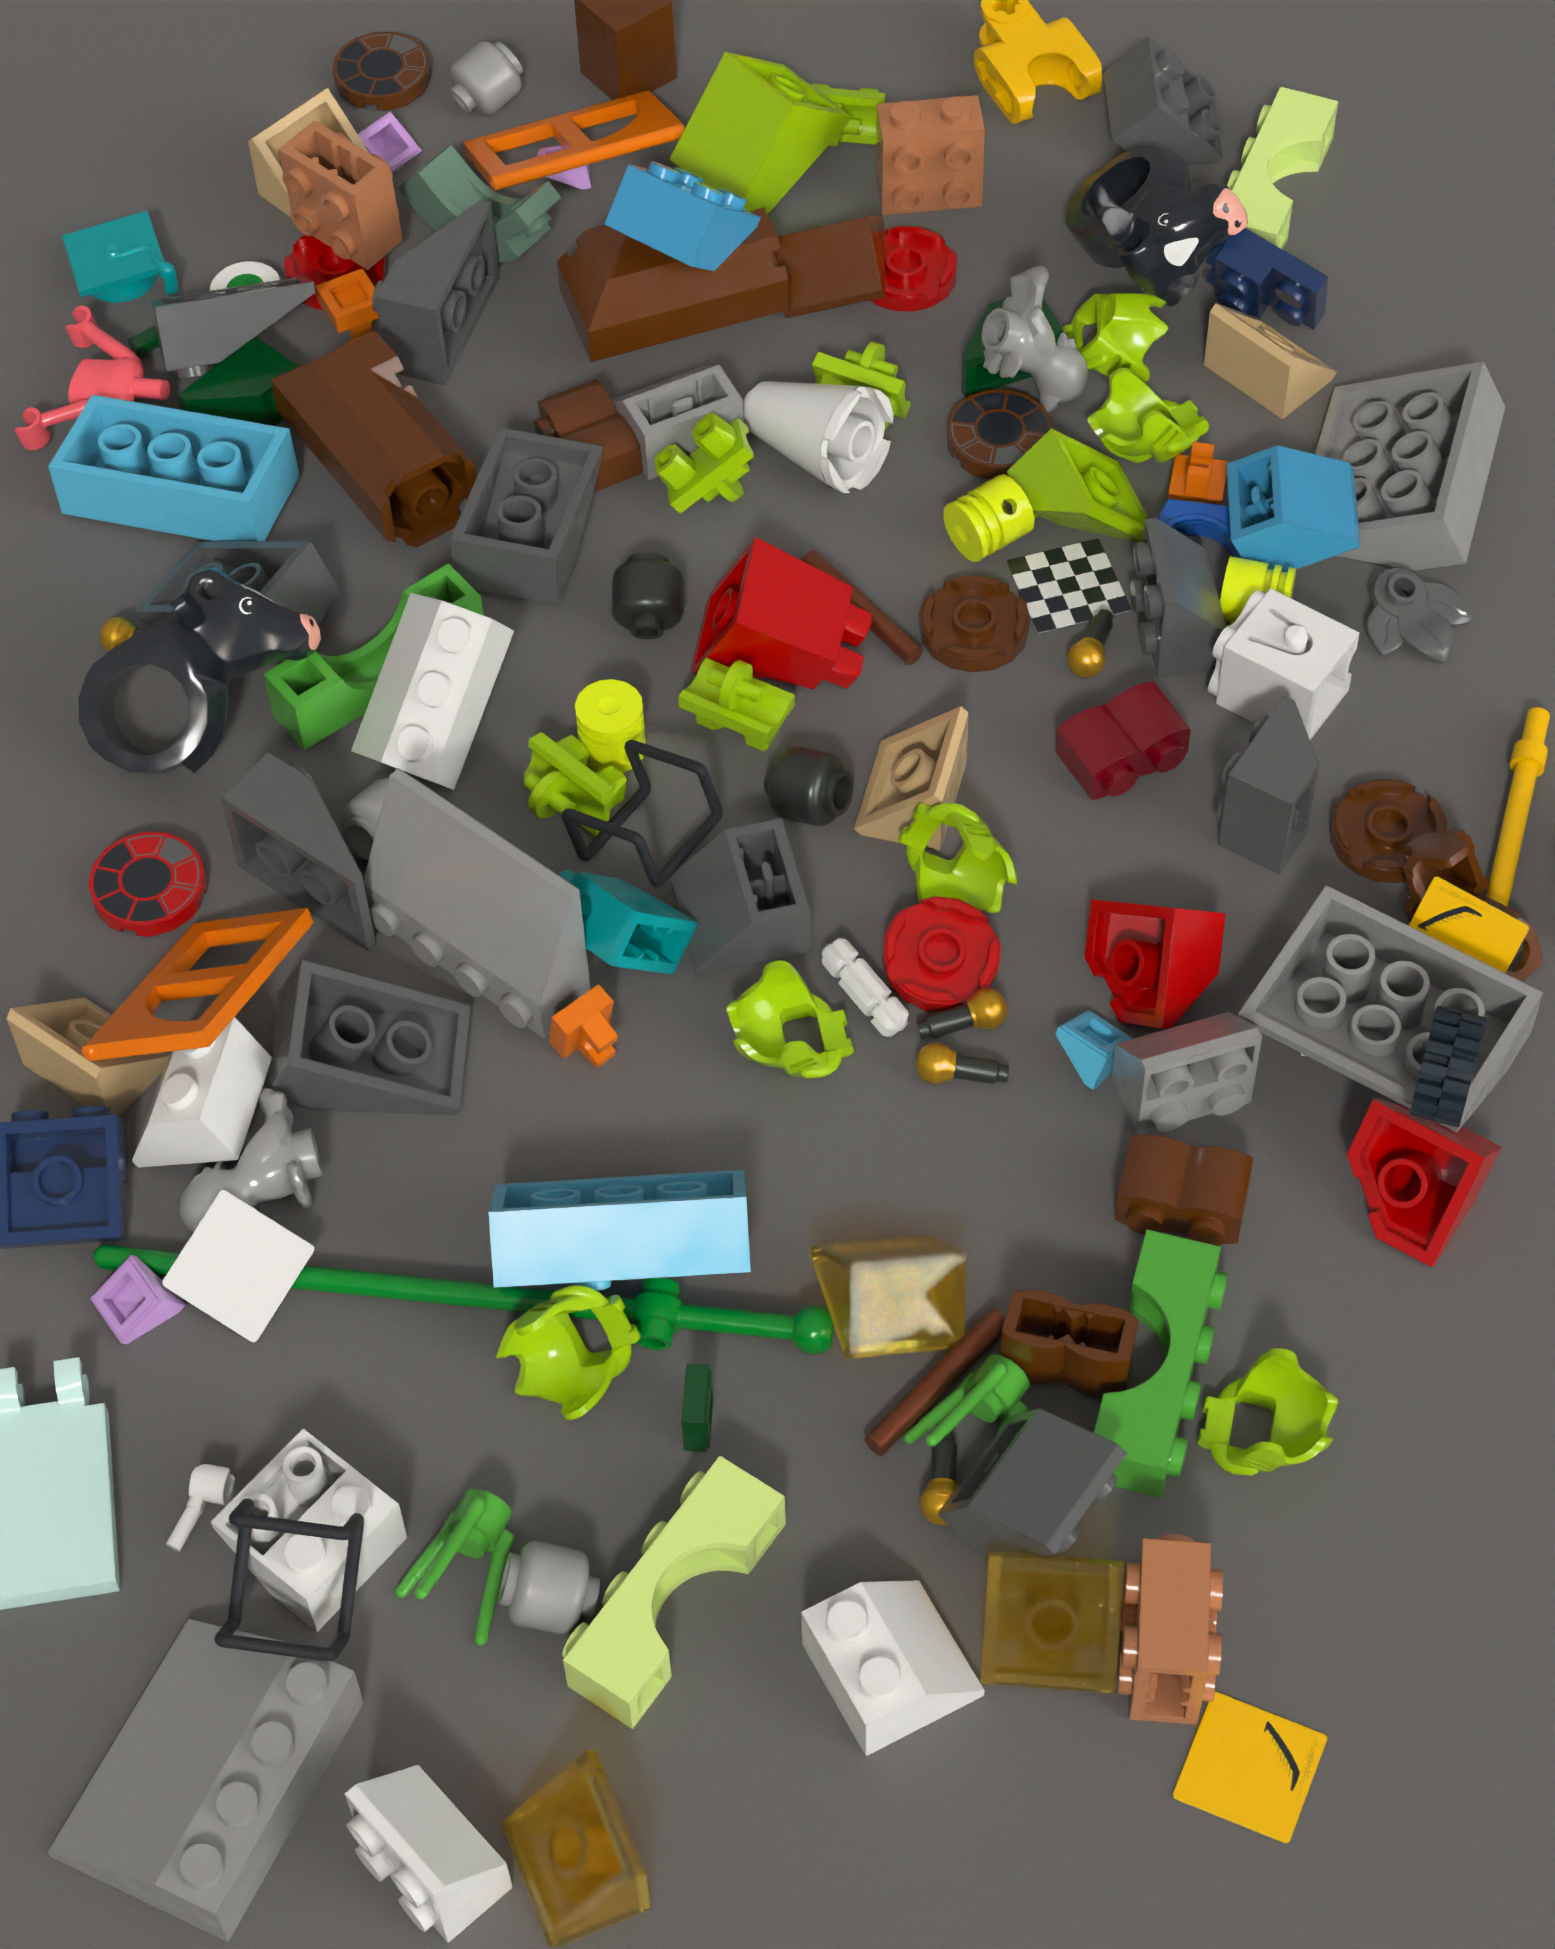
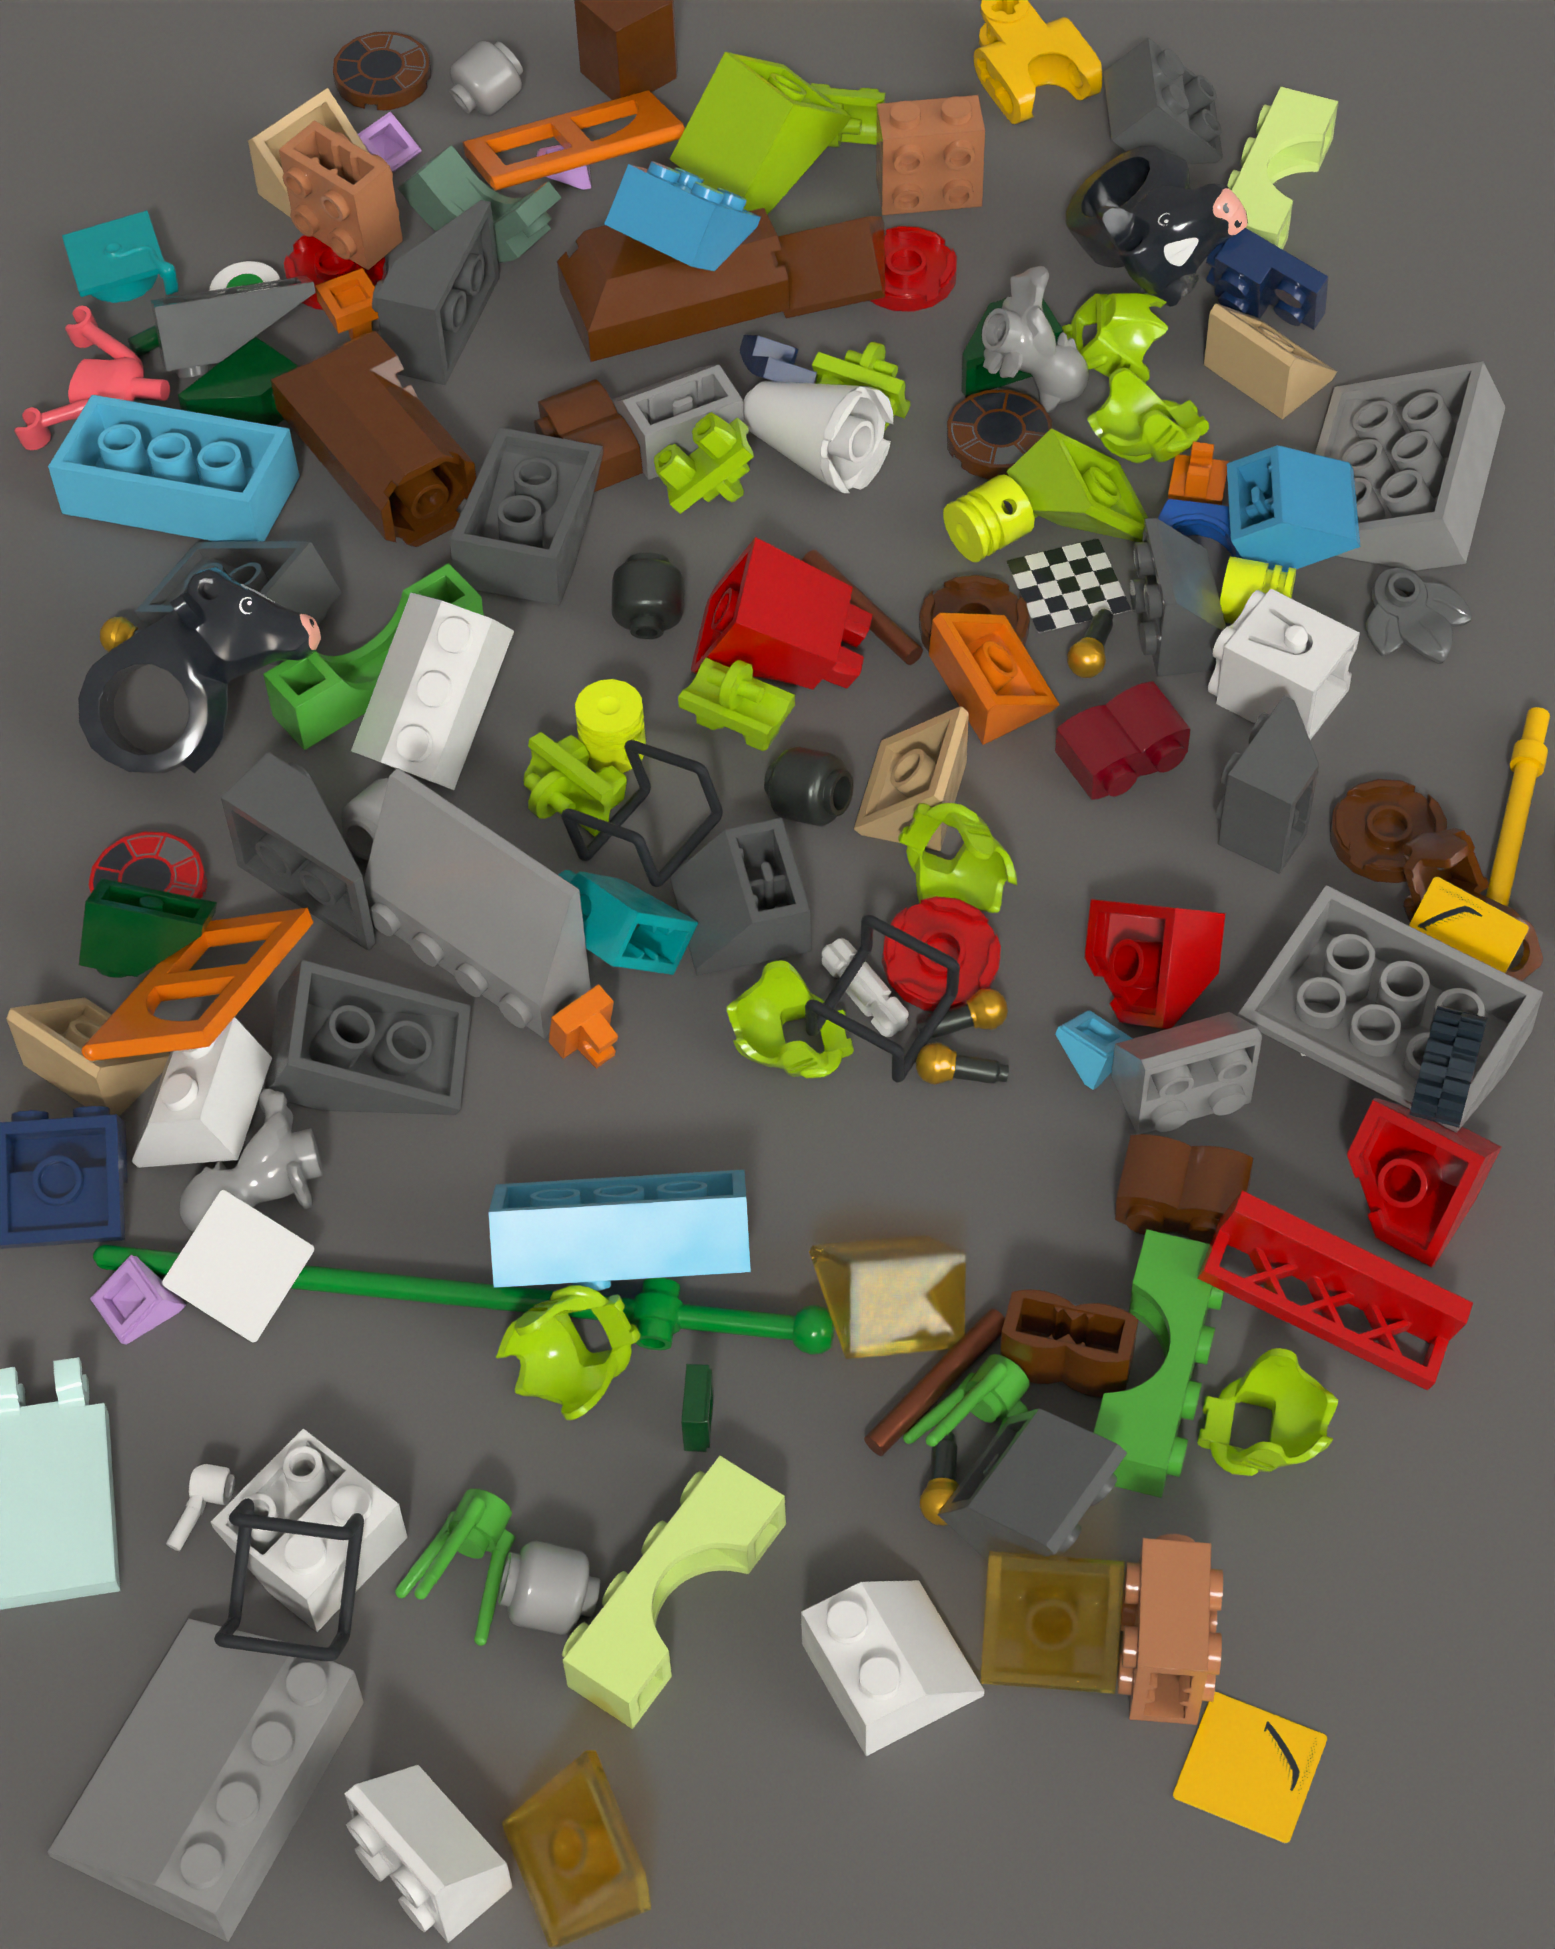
none -> dark green slope [79,878,217,978]
none -> slope [739,335,817,383]
none -> black piece [805,915,960,1083]
none -> orange slope [929,613,1060,745]
none -> red fence [1197,1190,1473,1391]

